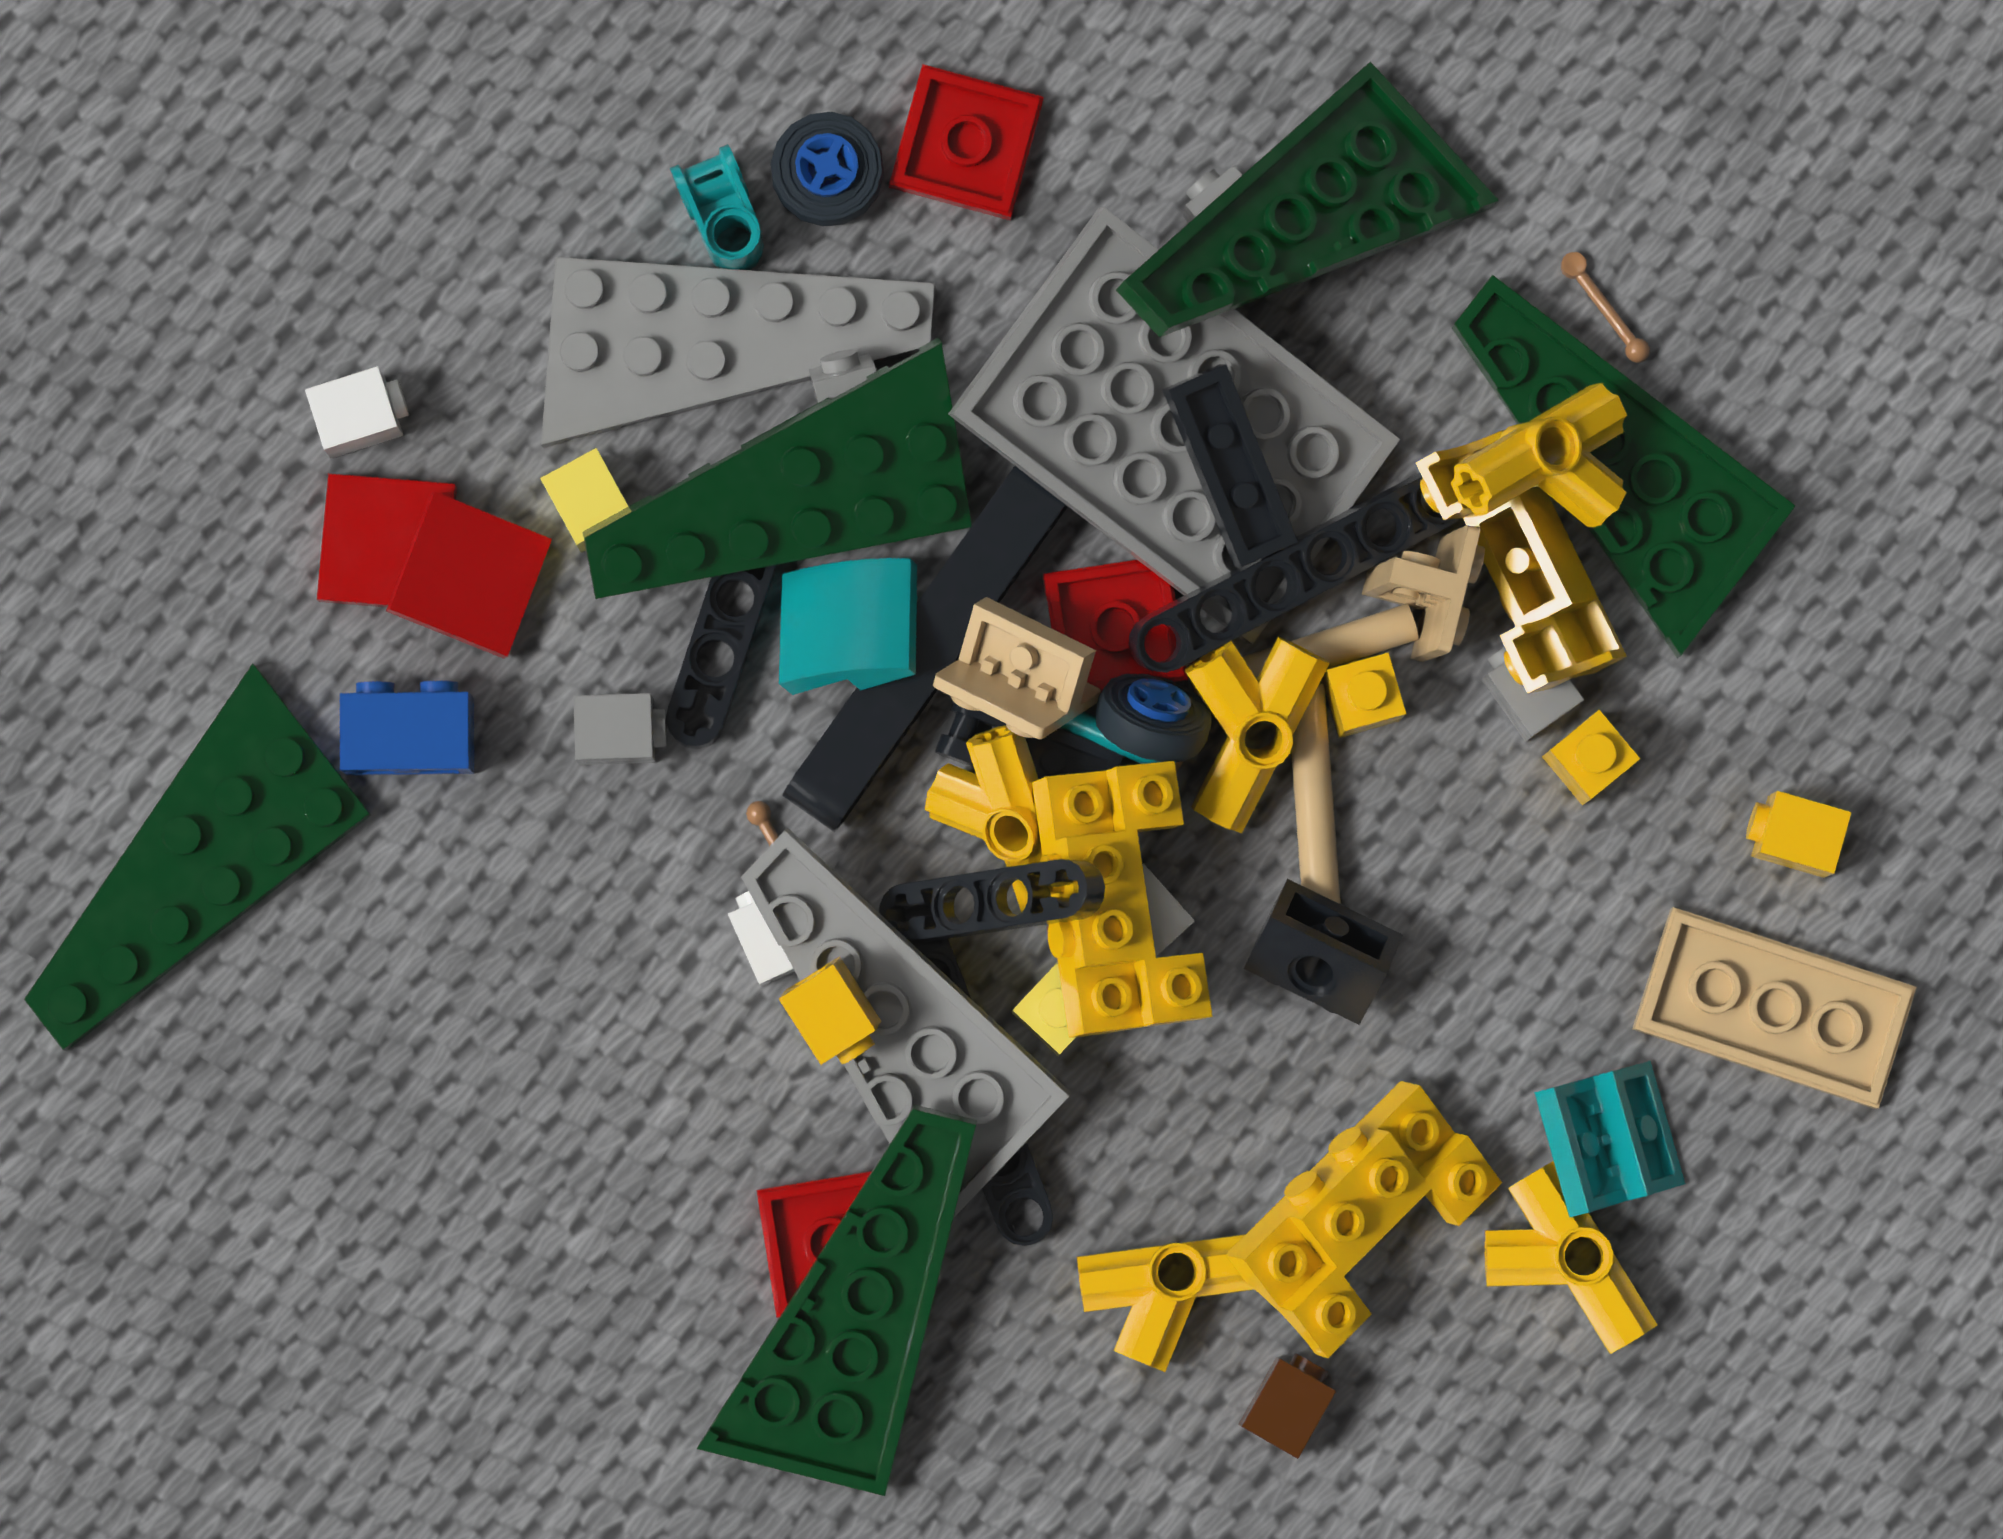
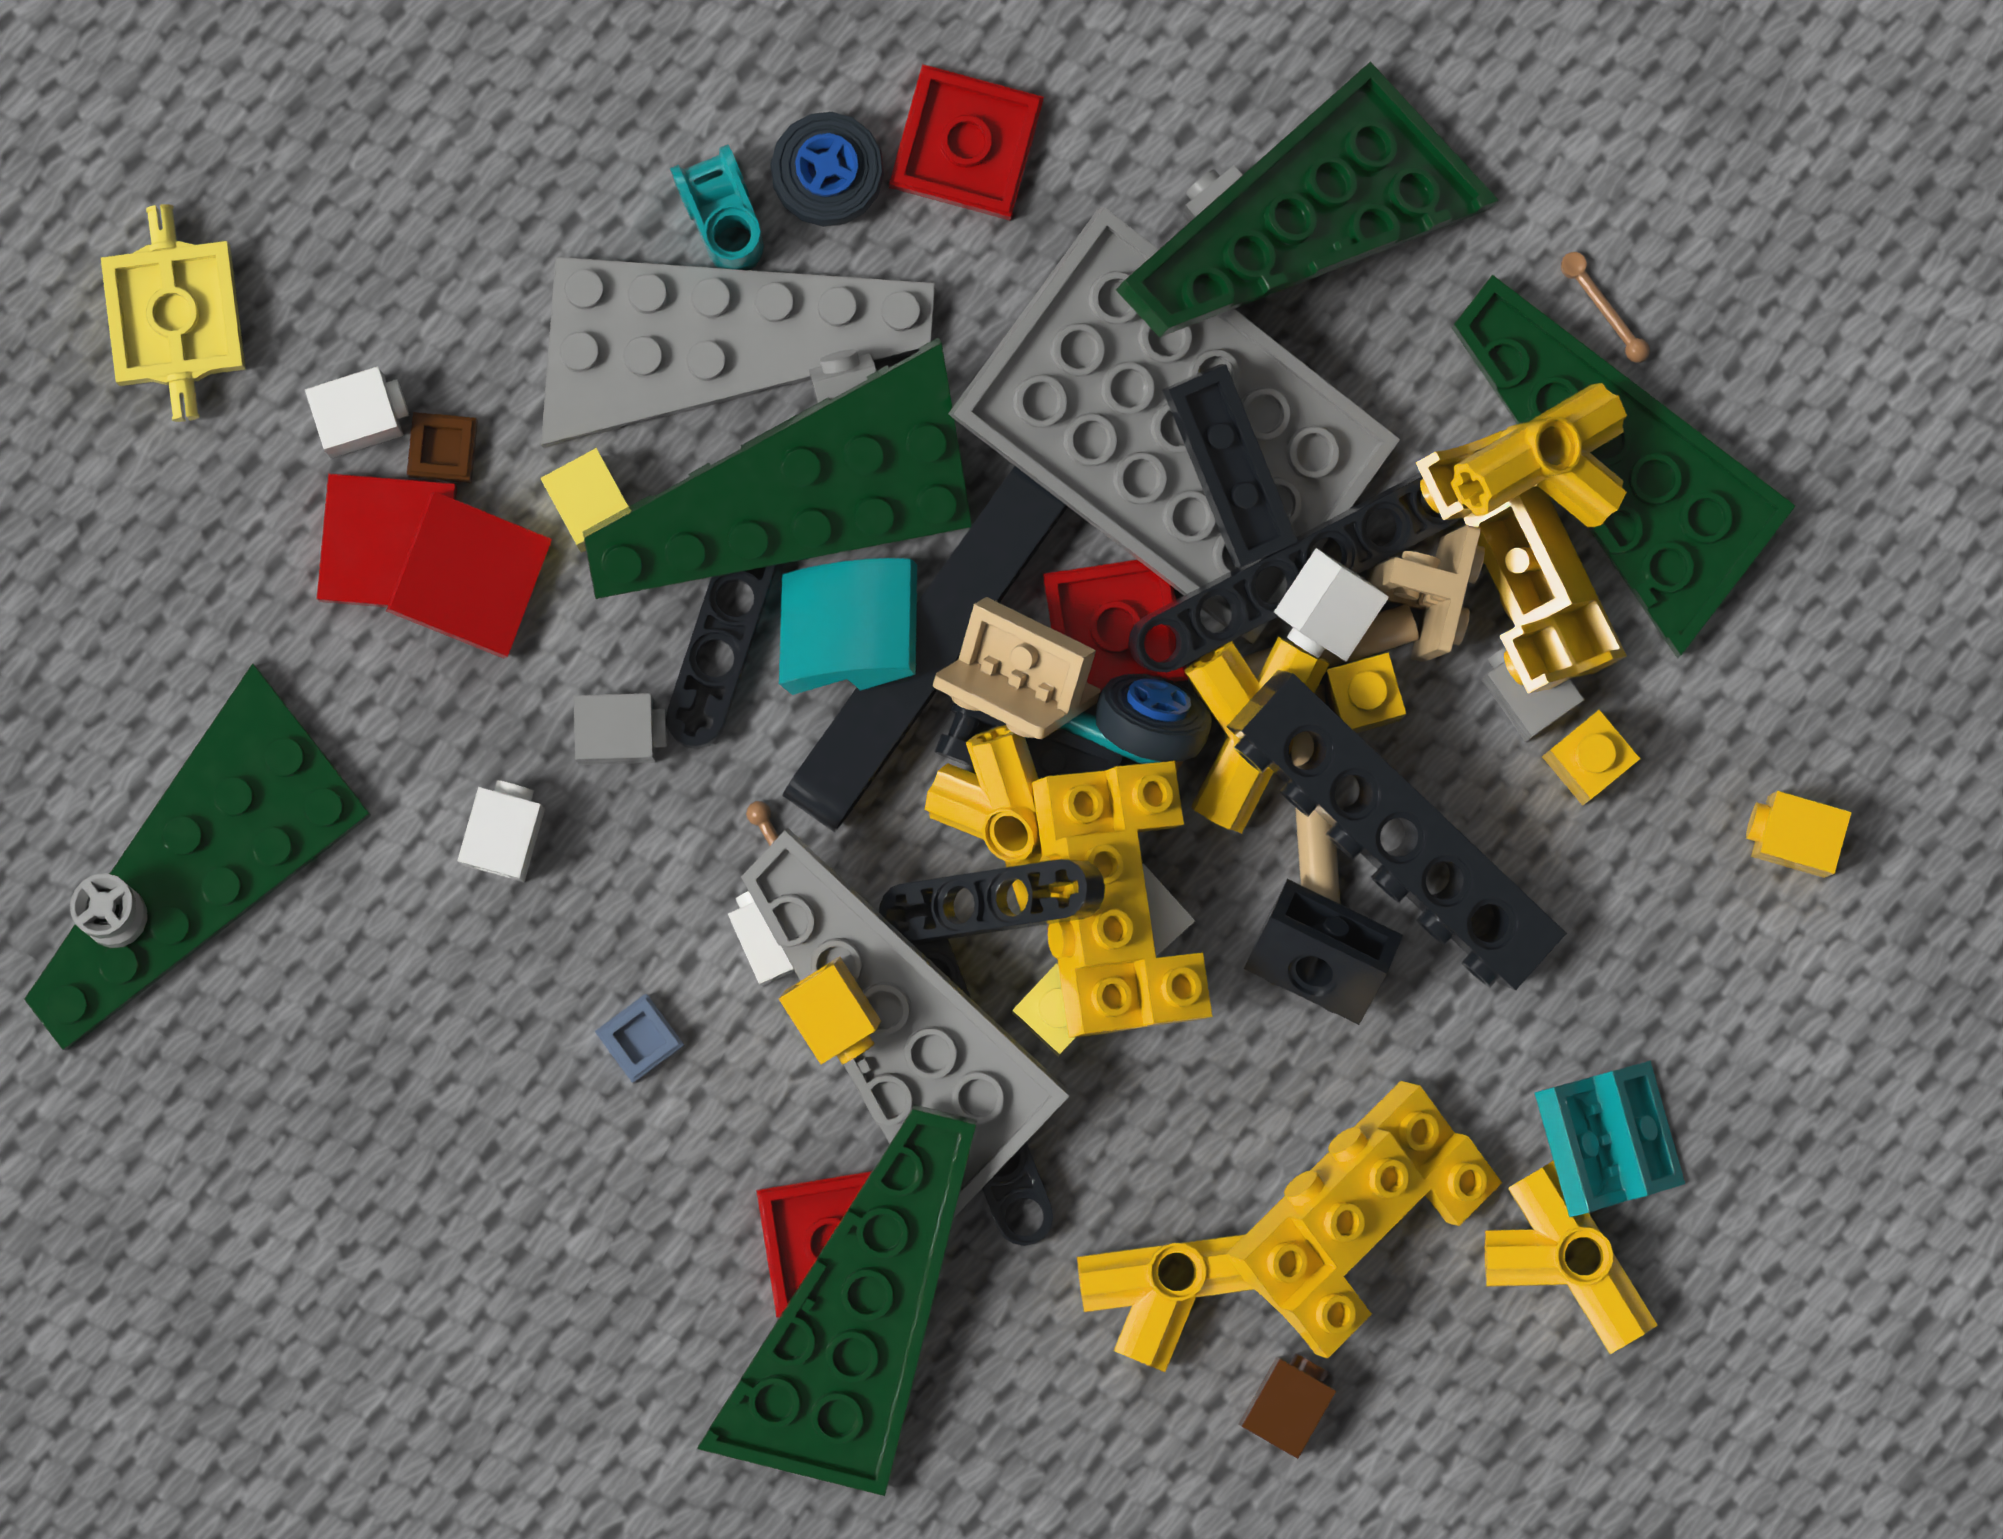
blue brick [340,681,474,775] -> none
tan tile [1632,907,1917,1109] -> none
none -> light grey wheel [70,873,147,948]
none -> light yellow plate [101,204,246,422]
none -> reddish brown tile [407,412,478,483]
none -> white brick [457,780,545,882]
none -> sand blue tile [595,993,685,1084]
none -> black brick [1226,670,1567,990]
none -> white brick [1274,548,1389,661]

